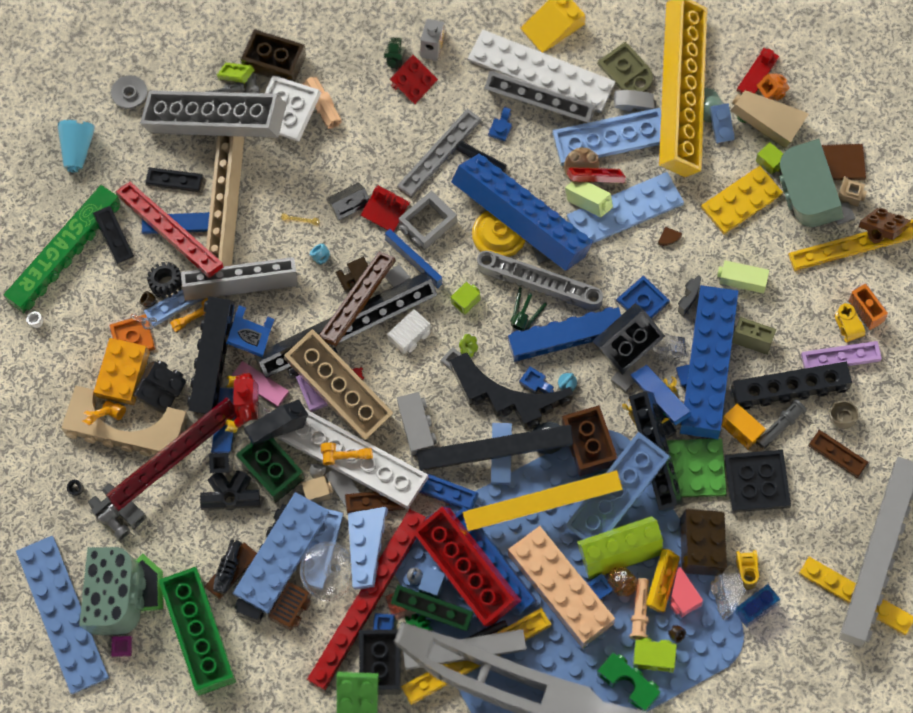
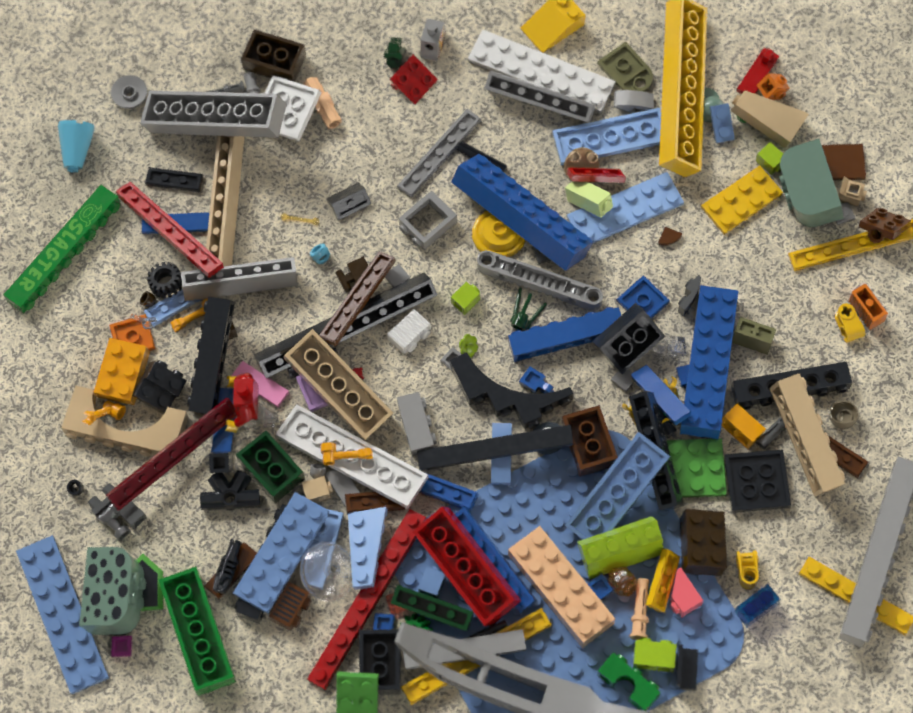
white hinge [26,312,43,328] -> none
black tile [93,206,134,265] -> none
lime plate [217,62,254,83] -> none
blue flag [226,305,274,357] -> none
black slope [244,400,308,445] -> none
red hinge [360,185,410,232] -> none
blue tile [385,229,442,289] -> none
light grey hinge [407,568,423,585] -> none
yellow tile [463,470,622,531] -> none
blue plate [488,107,512,141] -> none
medium azure tile [558,373,577,391] -> none
dark brown hinge [668,625,686,643] -> none
clear slope [710,573,746,620] -> none
yellowish green brick [717,260,769,293] -> none
lavender plate [801,341,882,369] -> none
none -> black panel [675,644,698,691]
none -> tan brick [770,373,845,497]

